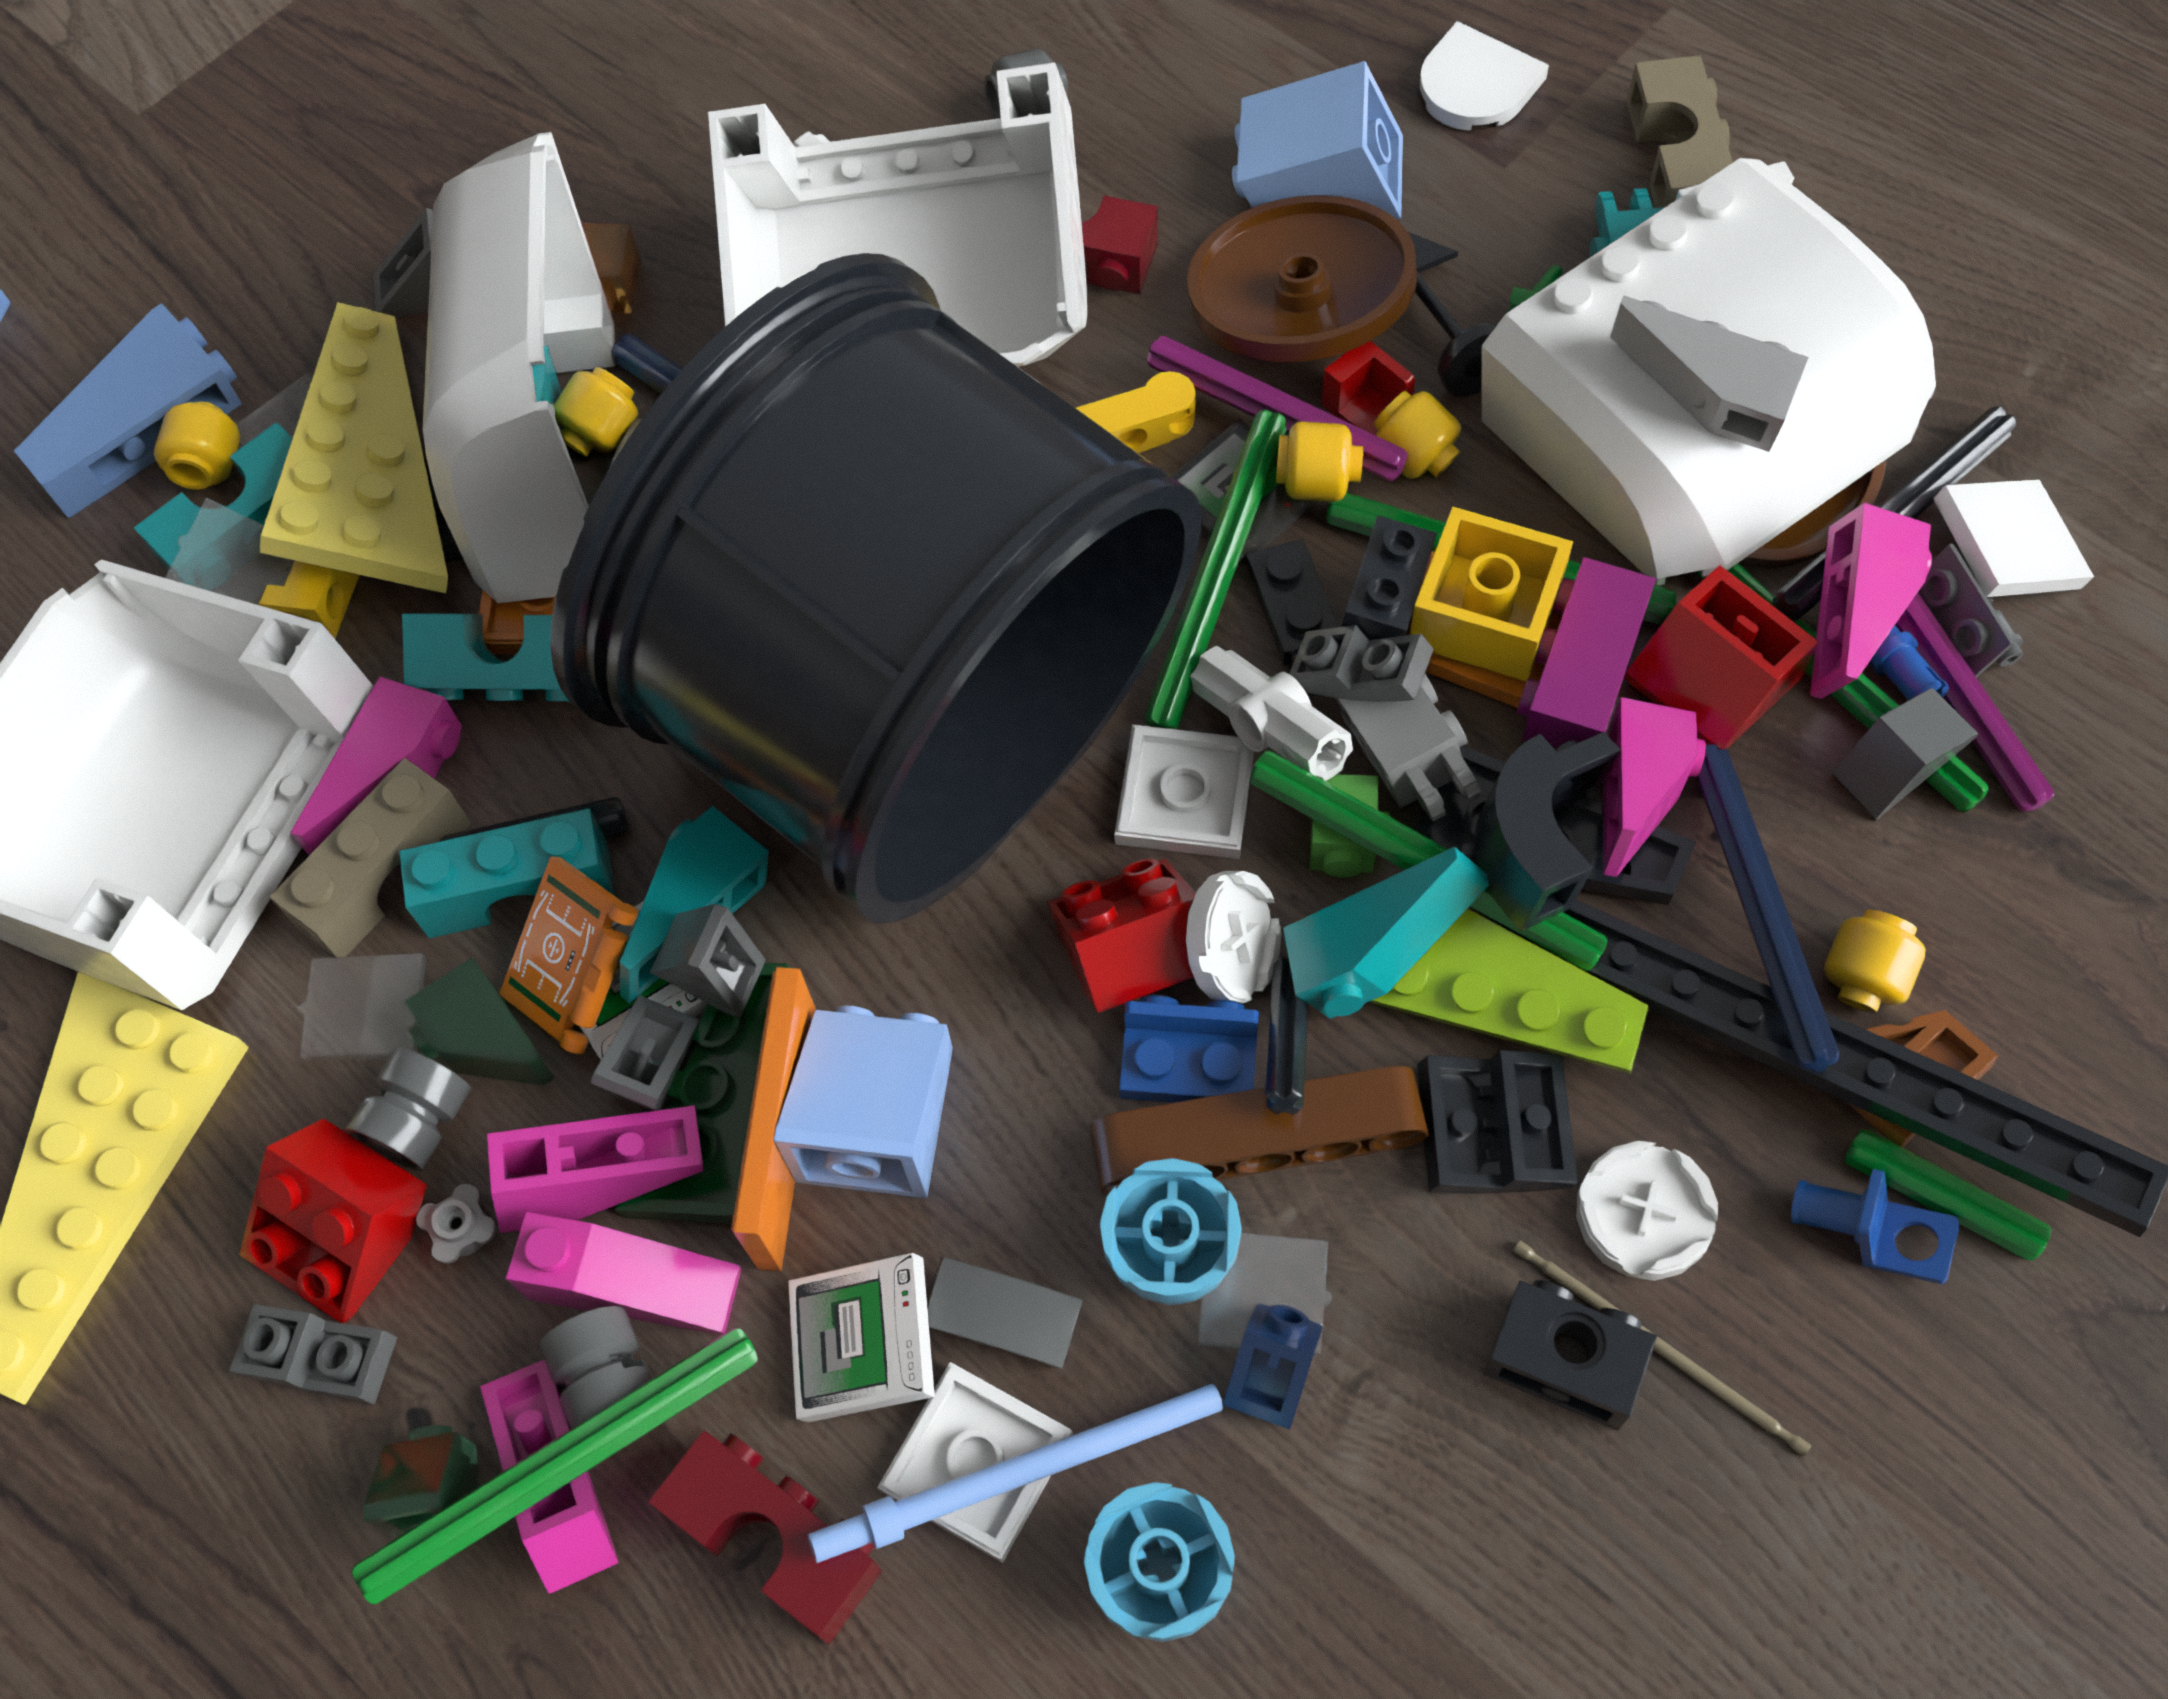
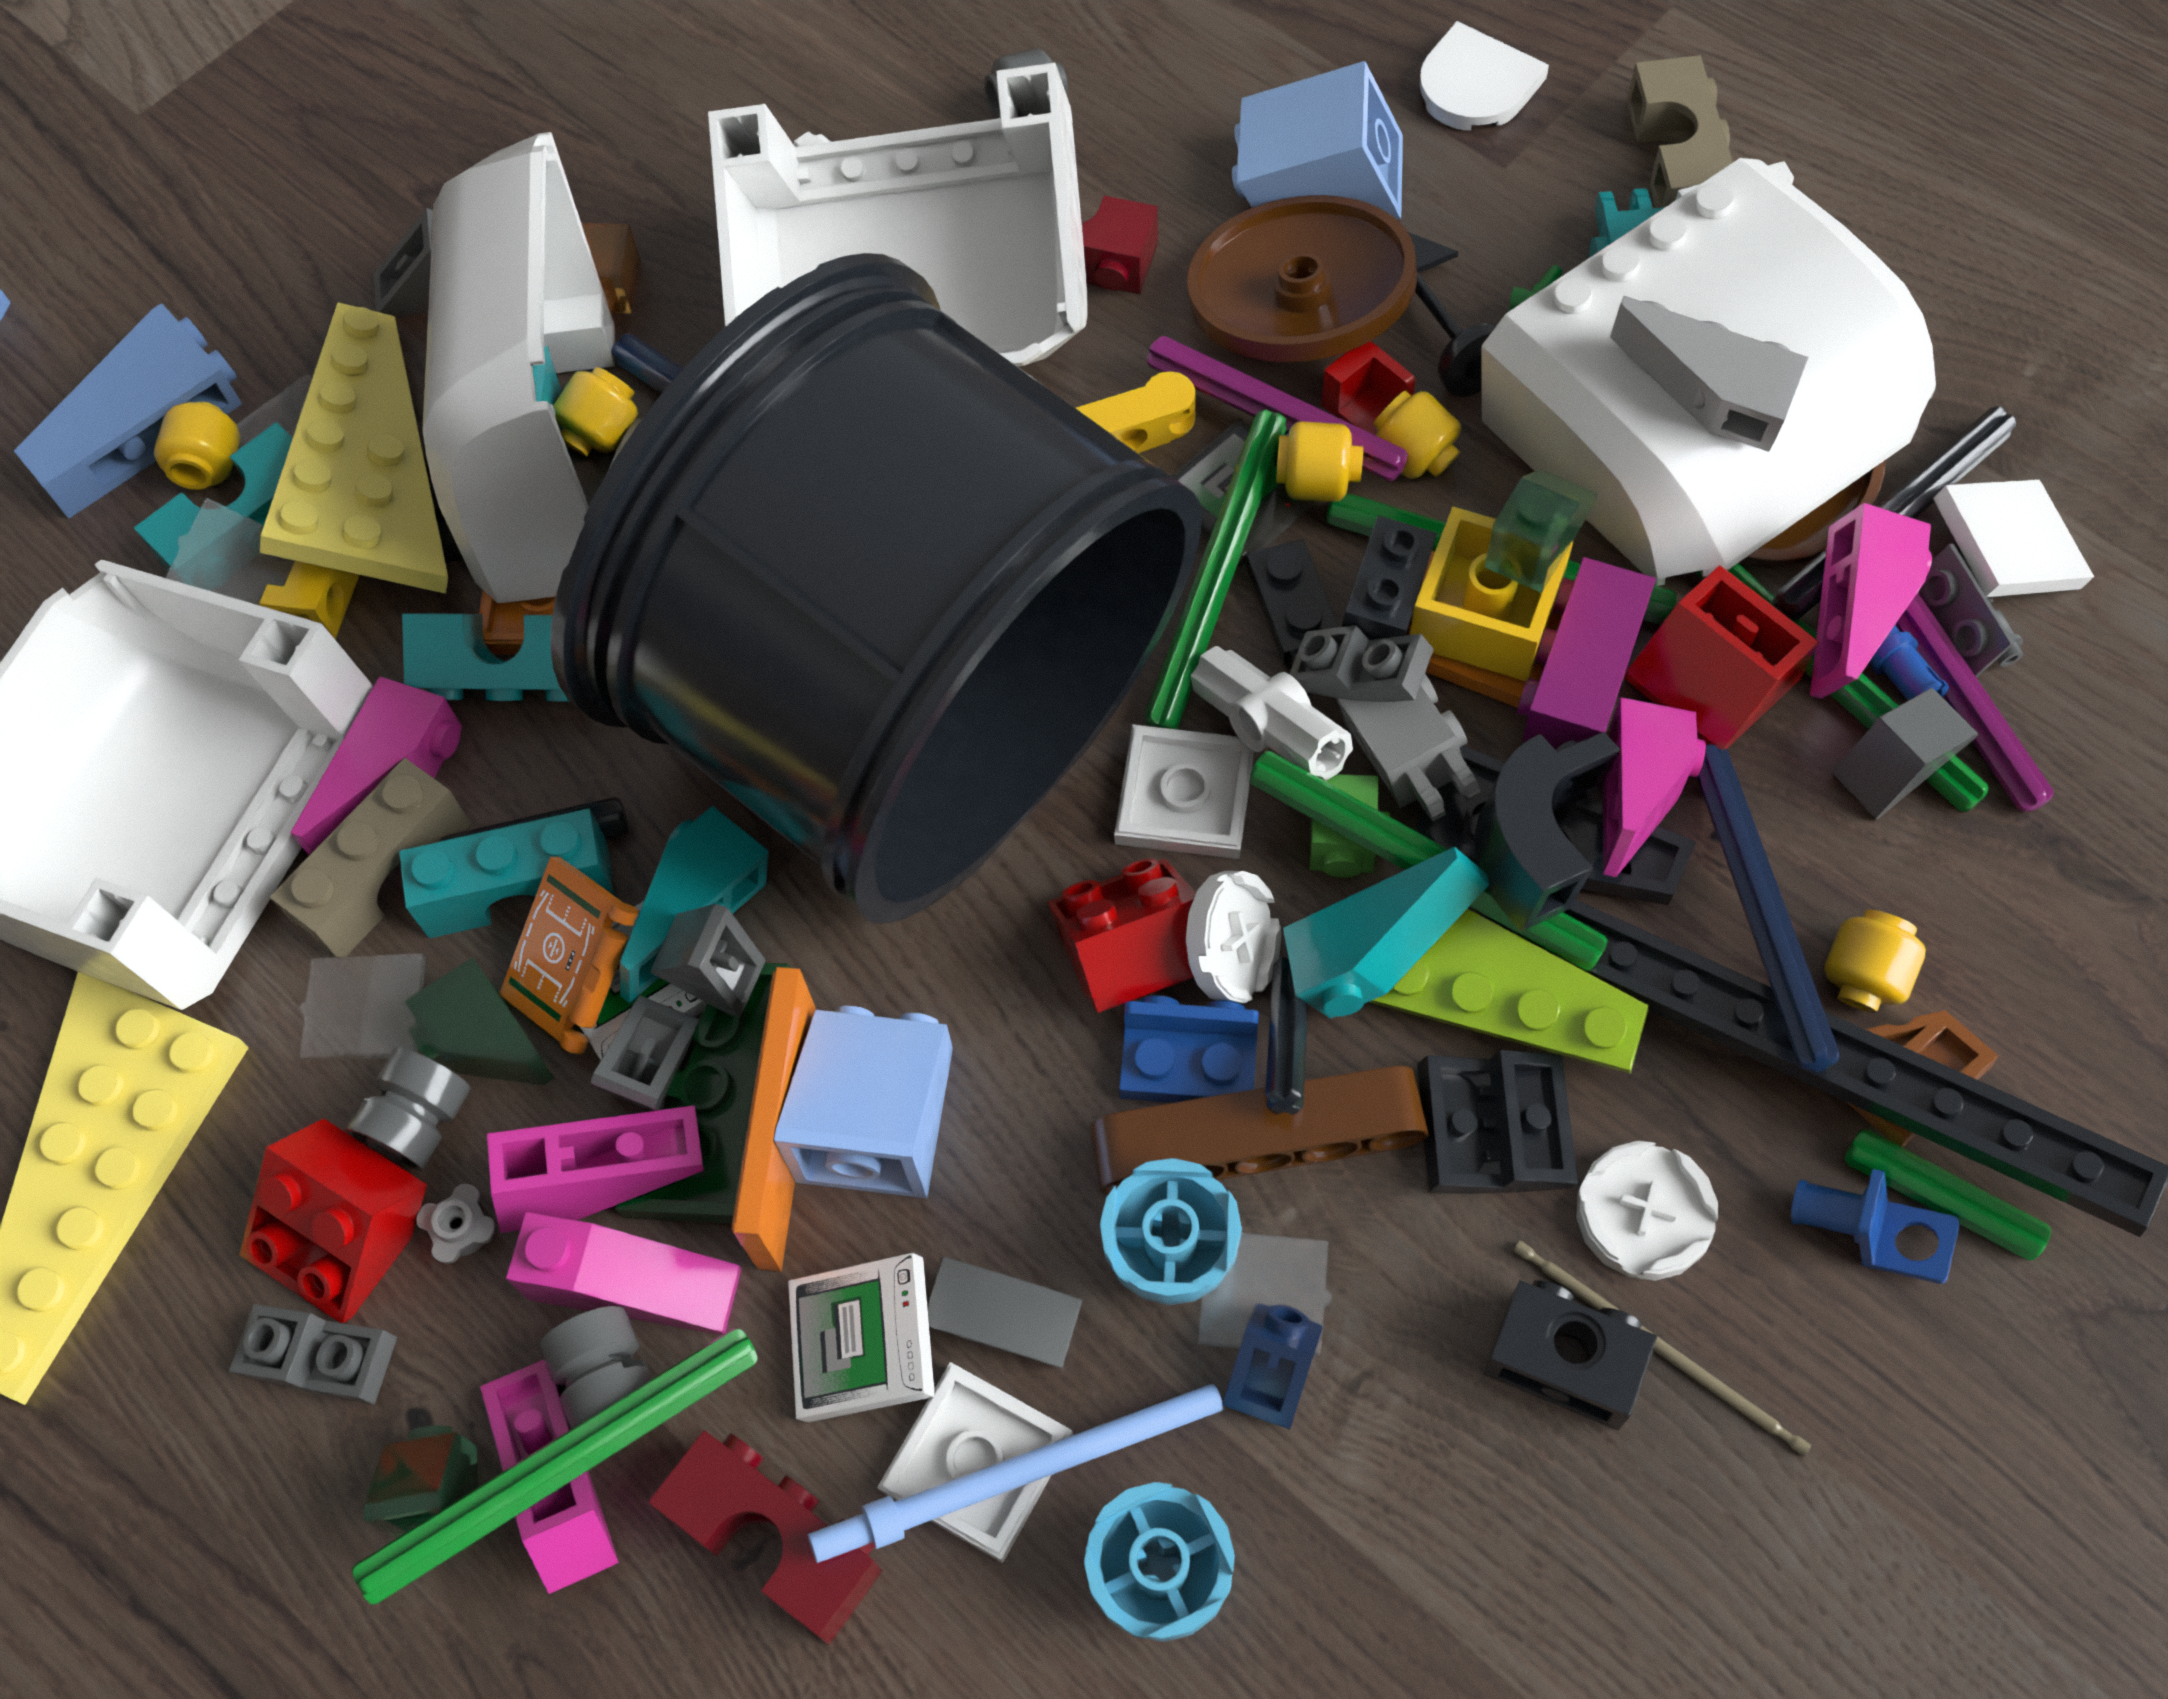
none -> clear green slope [1485,469,1598,593]

